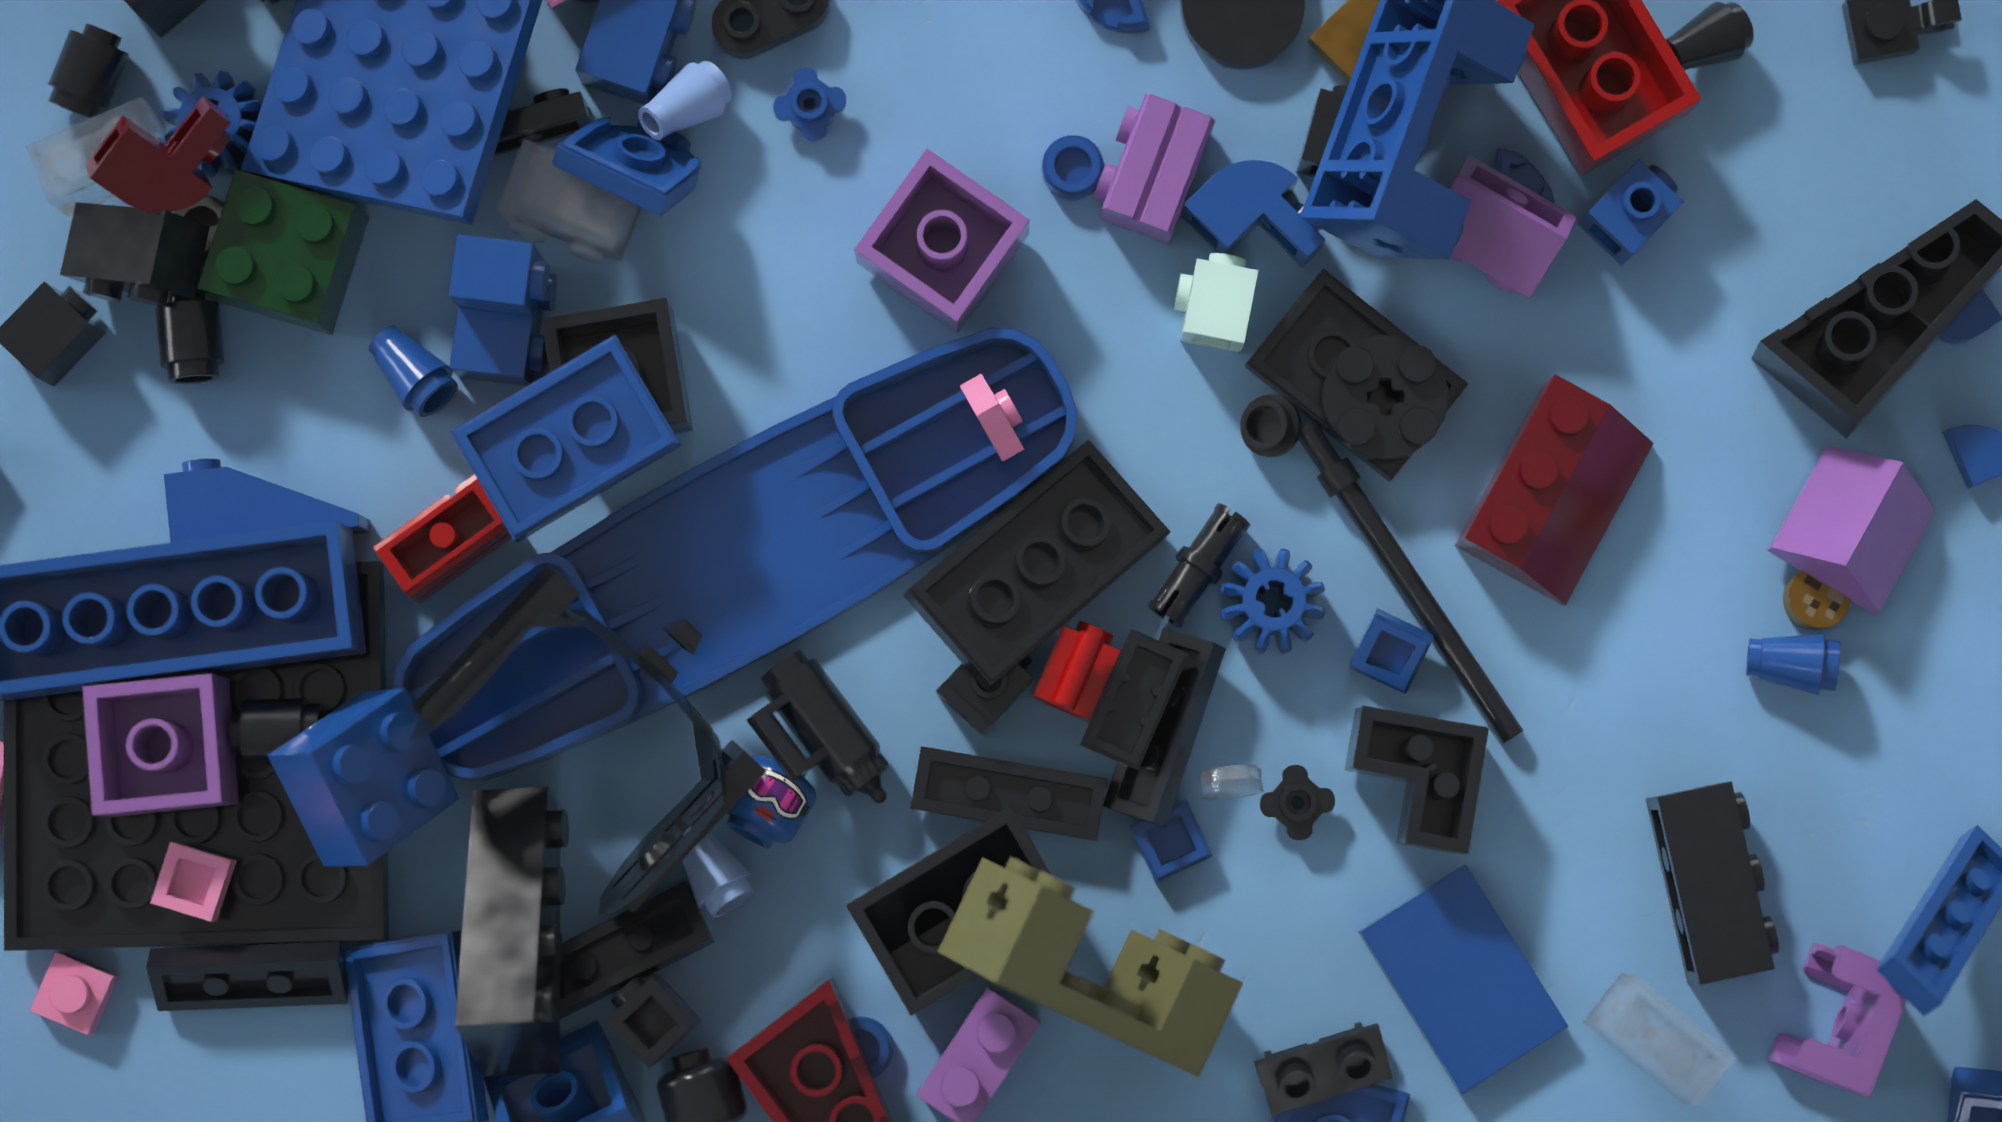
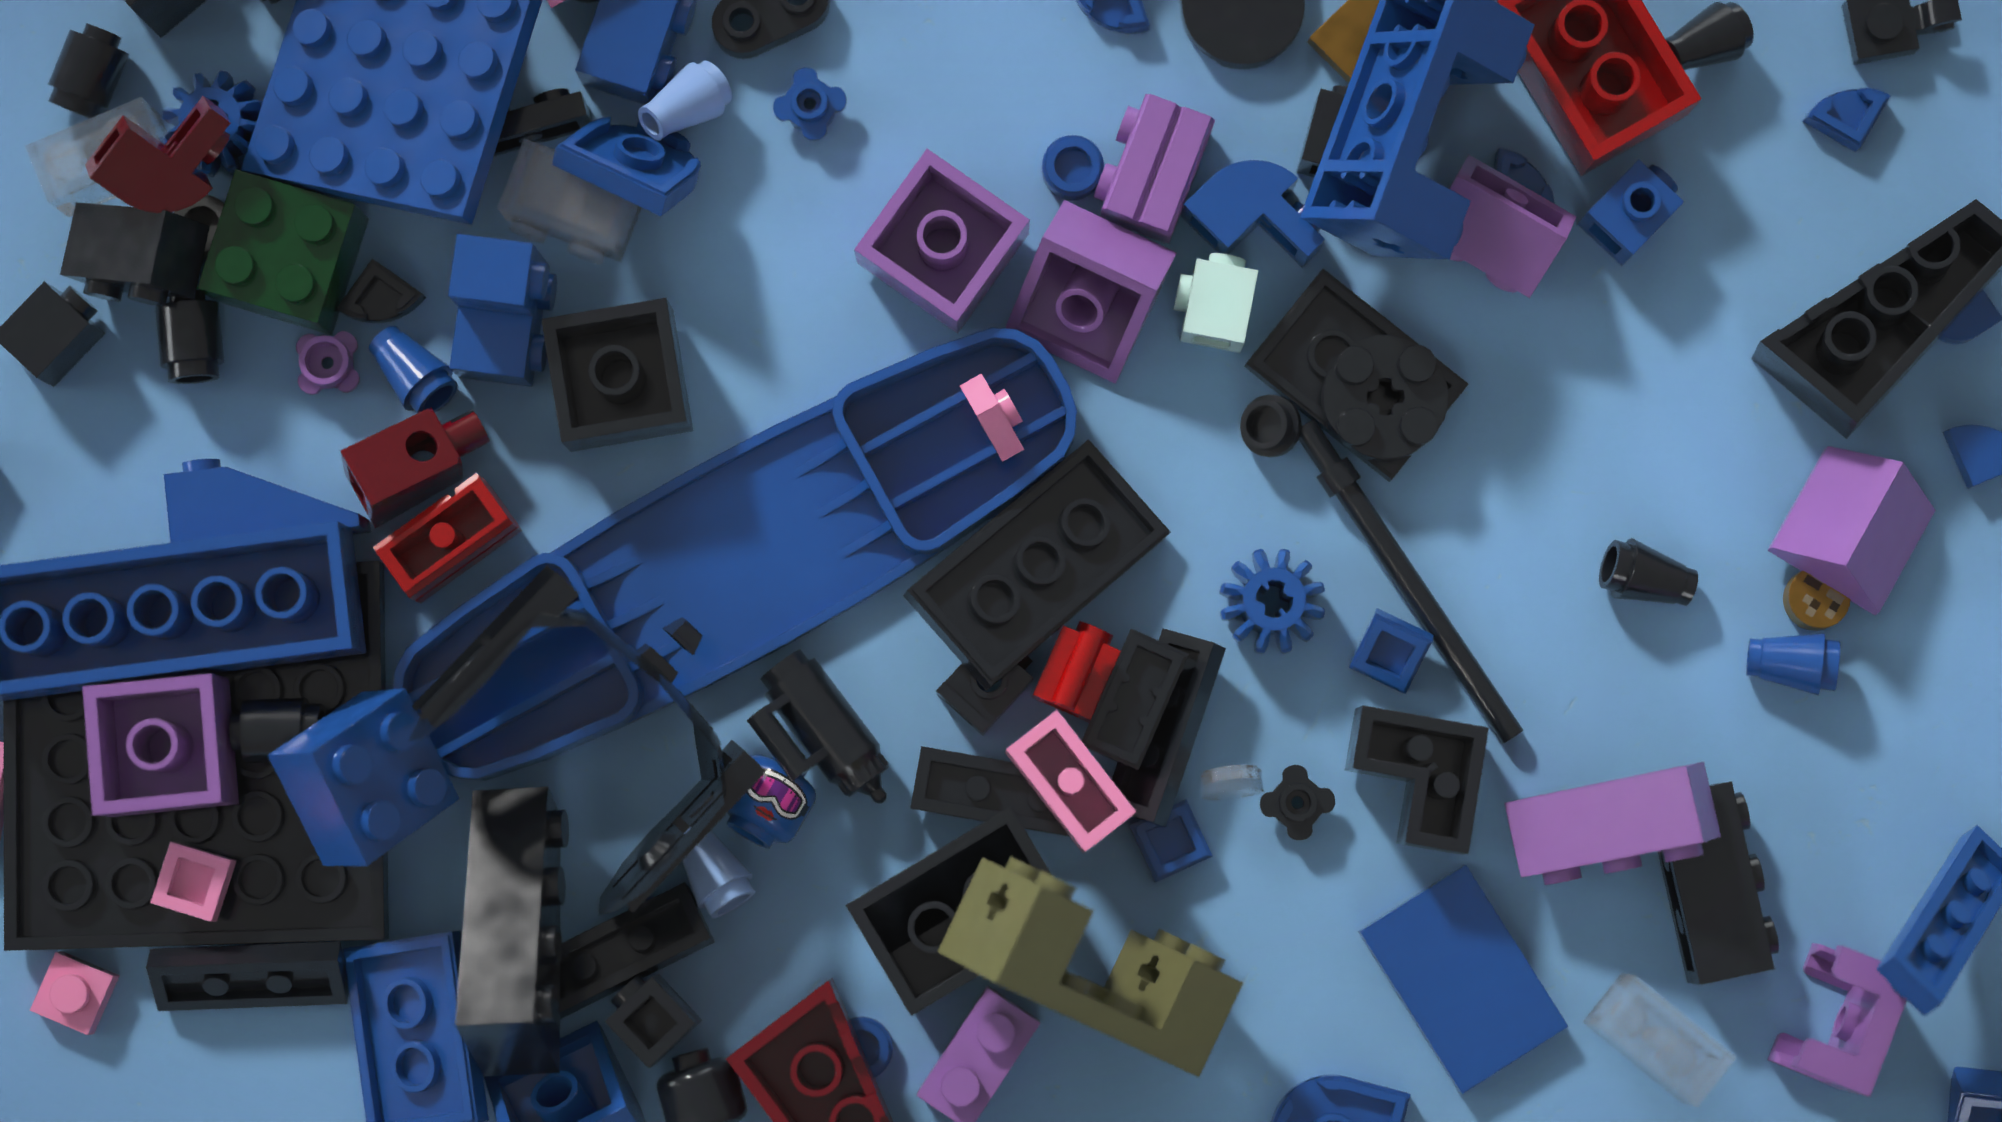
blue tile [450,335,682,543] -> none
black pin [1148,503,1251,628] -> none
black hinge [1254,1022,1393,1116] -> none
dark red slope [1455,374,1654,606] -> none
none -> medium lavender plate [296,331,360,395]
none -> black tile [336,259,426,323]
none -> dark red torso [340,408,490,528]
none -> medium lavender slope [1005,200,1177,384]
none -> bright pink brick [1005,710,1136,853]
none -> medium lavender brick [1504,761,1721,885]
none -> black cone [1599,538,1698,606]
none -> blue tile [1802,88,1891,152]

